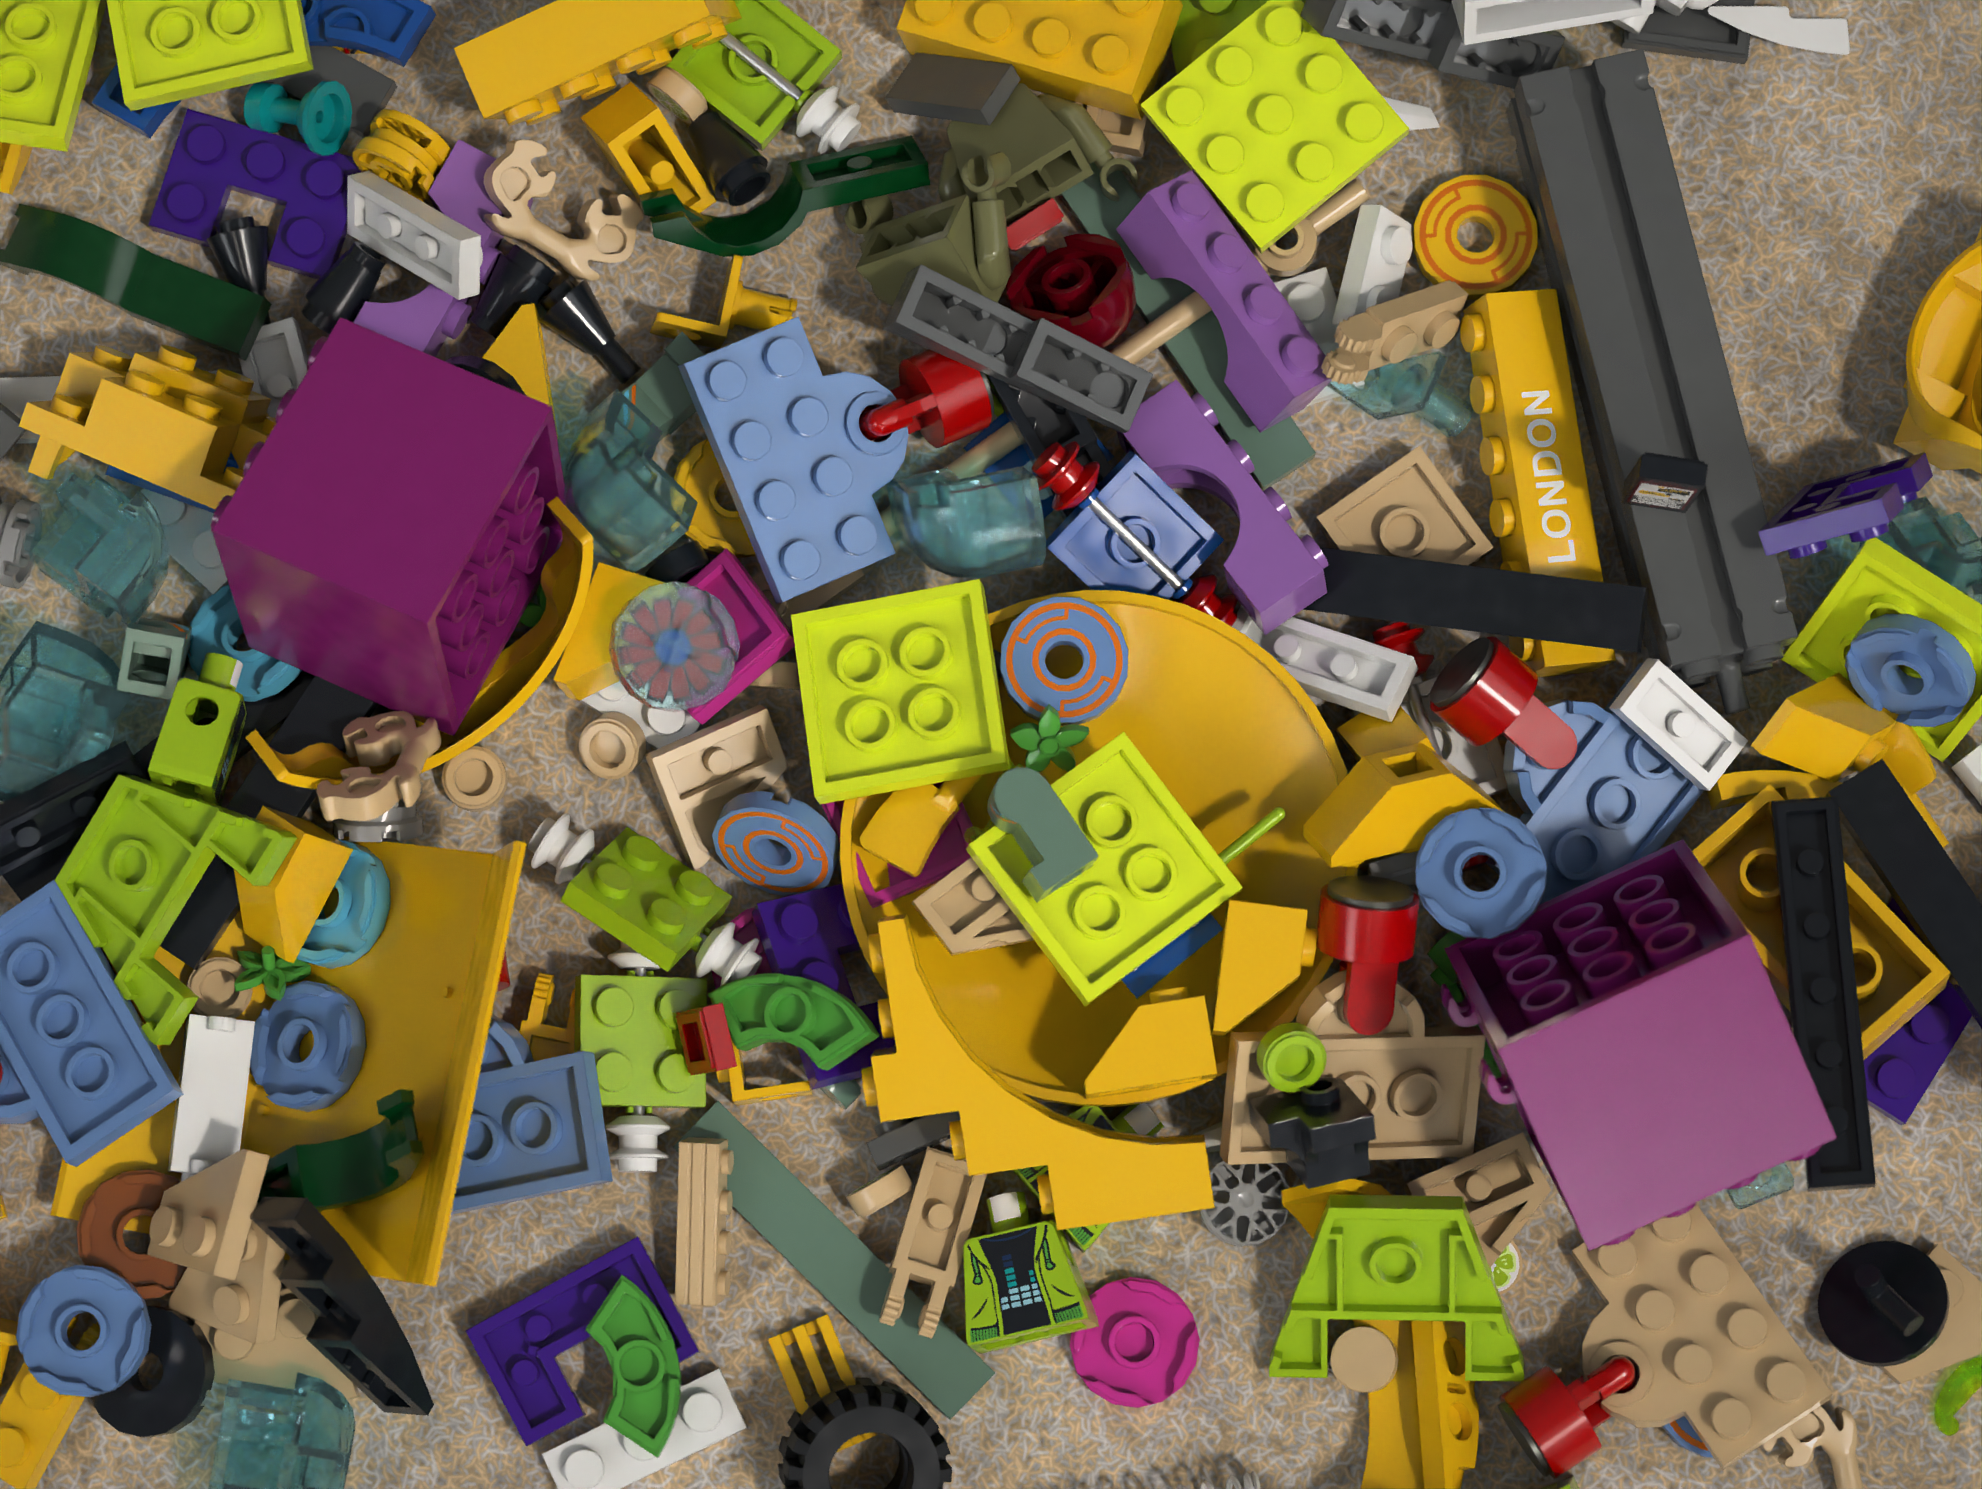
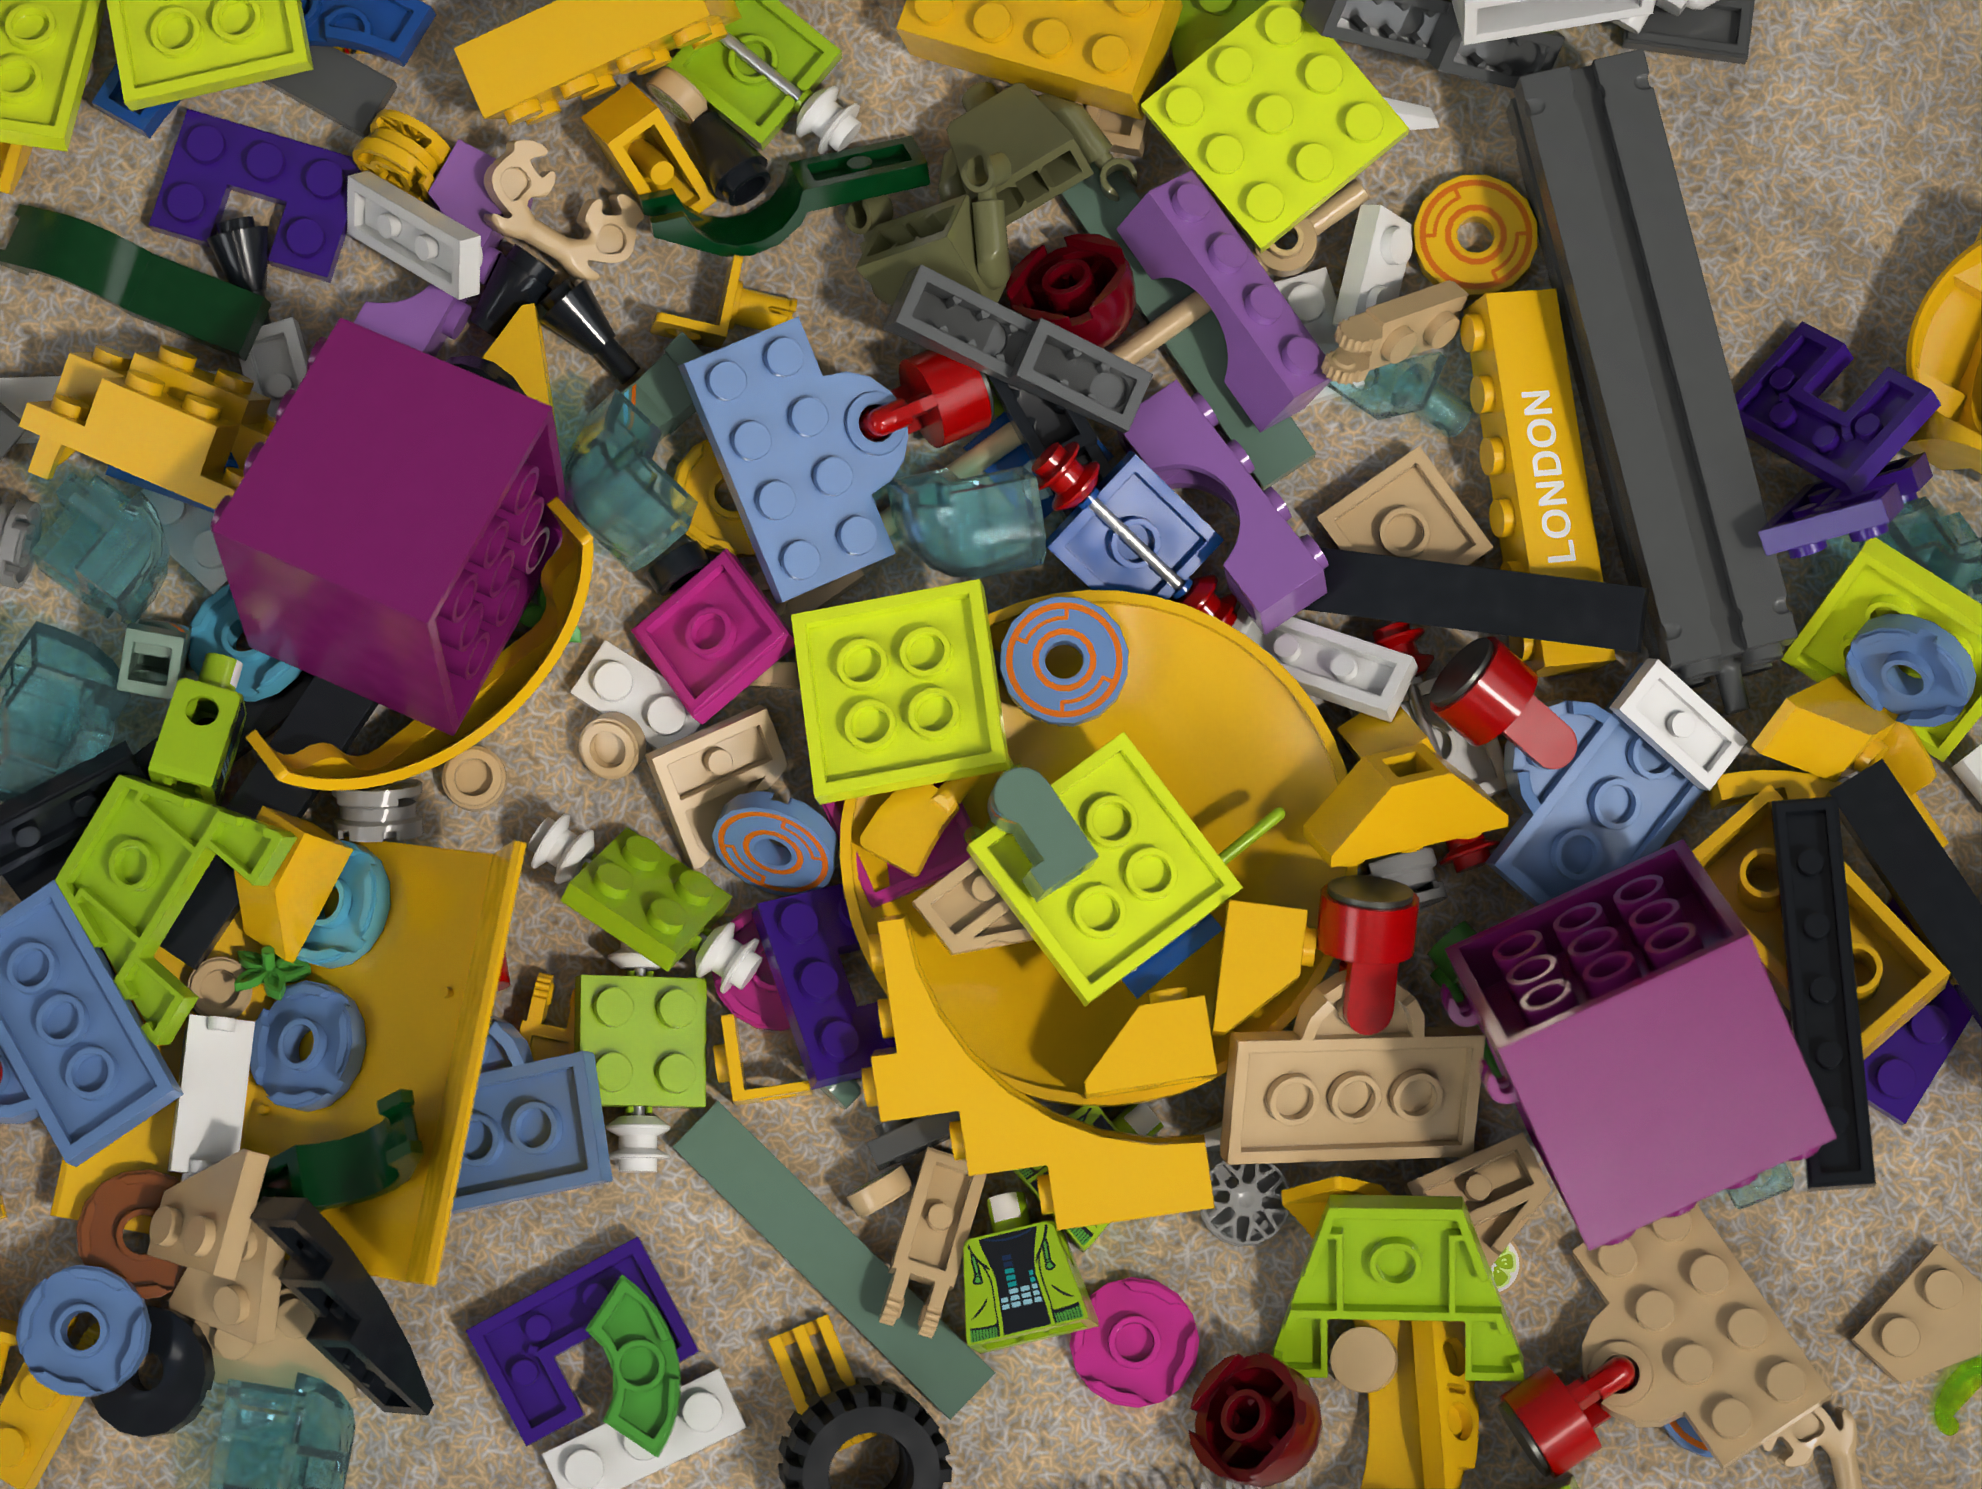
teal piece [243,80,352,156] -> none
black cone [301,241,387,334] -> none
tan helmet [316,711,441,821] -> none
yellow slope [553,562,678,701] -> none
clear light blue tile [609,581,740,712] -> none
tan piece [675,1137,734,1306] -> none
red tile [676,1003,737,1075] -> none
bright green tile [708,973,880,1071] -> none
dark grey tile [885,52,1021,126] -> none
red tile [1006,198,1064,251] -> none
bright green plant [1010,704,1089,772] -> none
black brick [1248,1077,1376,1189] -> none
lime tile [1256,1023,1327,1093] -> none
medium blue tile [1415,808,1547,939] -> none
black tile [1621,452,1708,513] -> none
white sticker [1708,6,1850,55] -> none
black shield [1818,1241,1950,1367] -> none
none -> dark red cylinder [1189,1352,1323,1488]
none -> dark purple plate [1735,321,1941,495]

